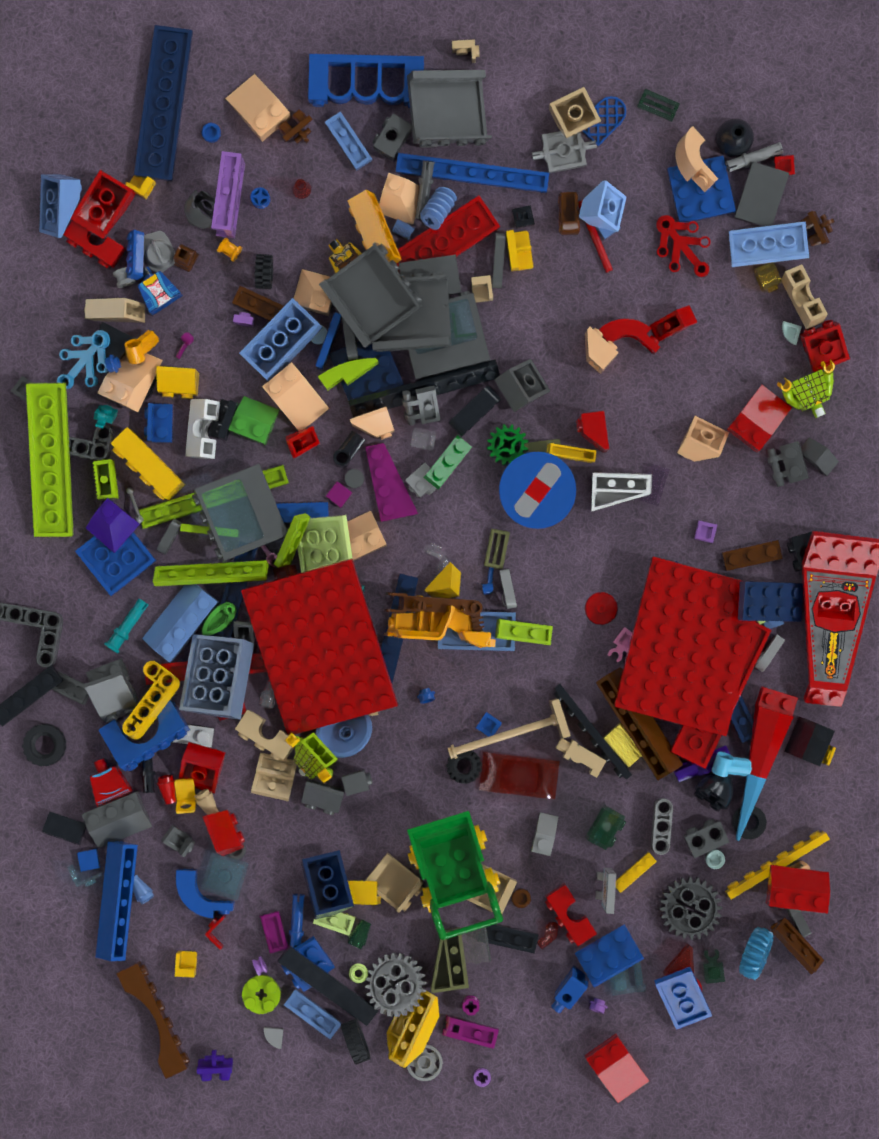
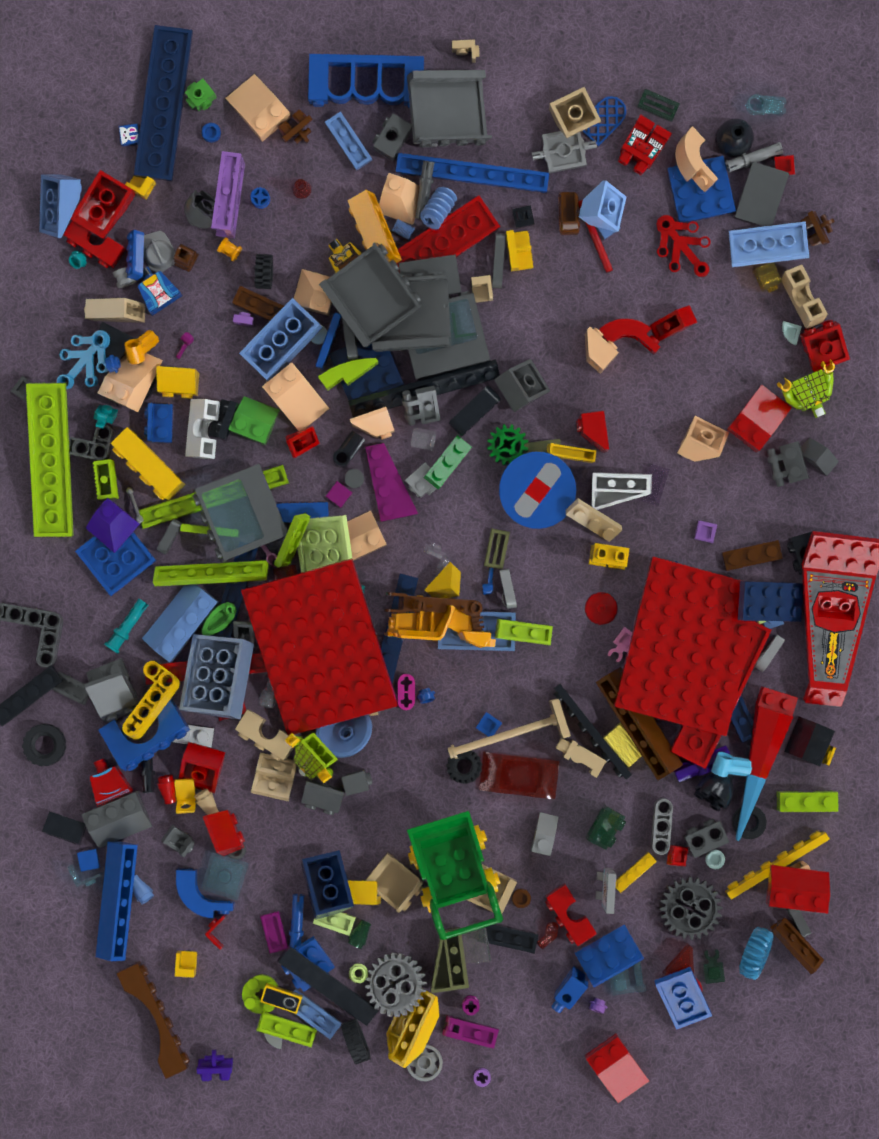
medium lavender bush [252,956,268,976] -> none
none -> teal plate [68,250,87,269]
none -> tile [119,124,139,146]
none -> bright green brick [185,78,217,111]
none -> lime tile [256,1011,317,1047]
none -> slope [260,983,303,1014]
none -> dark pink beam [398,674,415,710]
none -> tan plate [566,498,622,542]
none -> yellow hips [588,543,630,570]
none -> red hips [618,114,672,176]
none -> red tile [667,845,688,866]
none -> clear light blue piece [745,94,786,116]
none -> lime arch [777,791,838,812]

